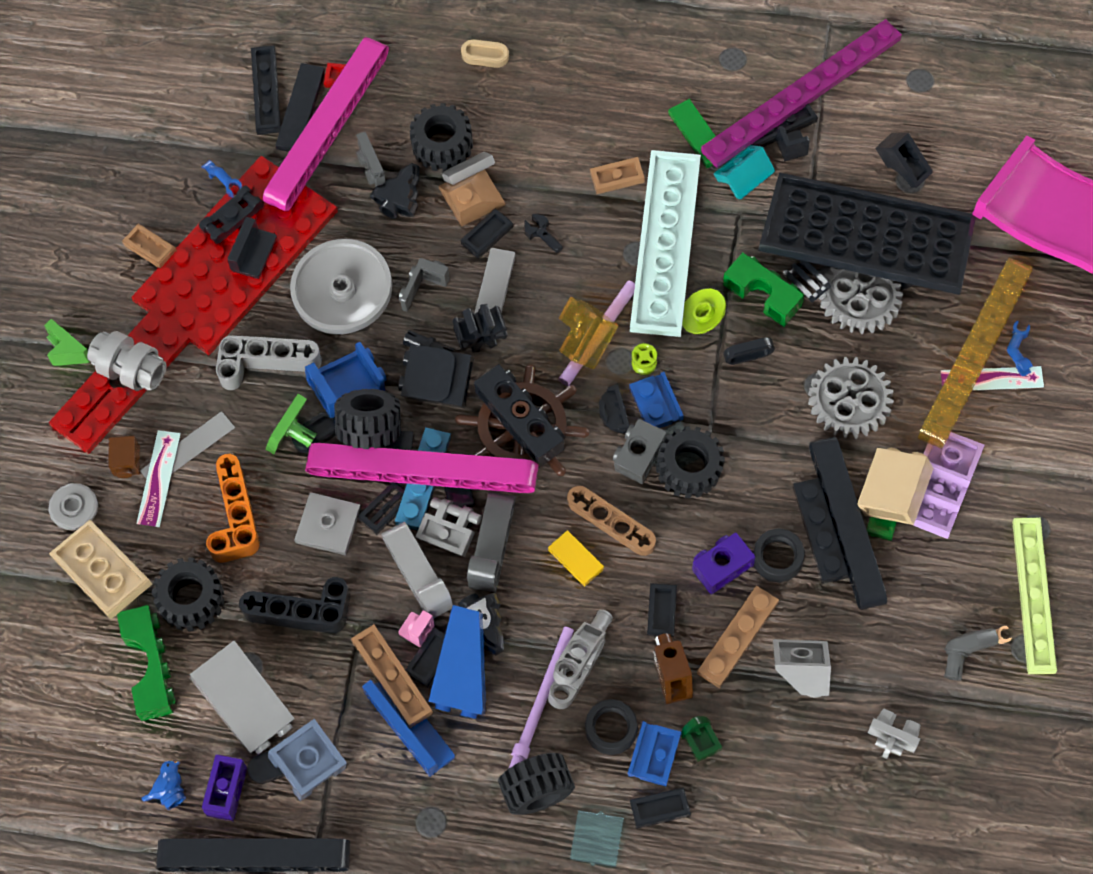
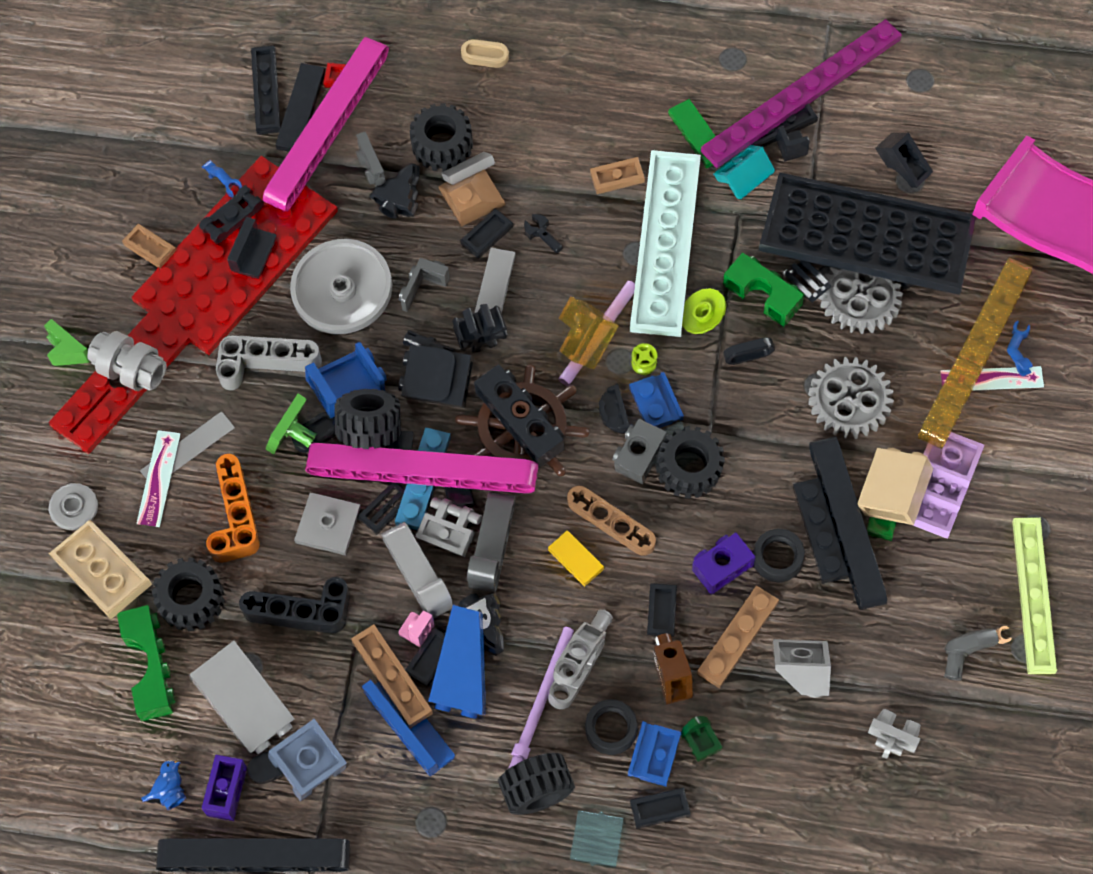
reddish brown brick [108,436,140,478] -> none

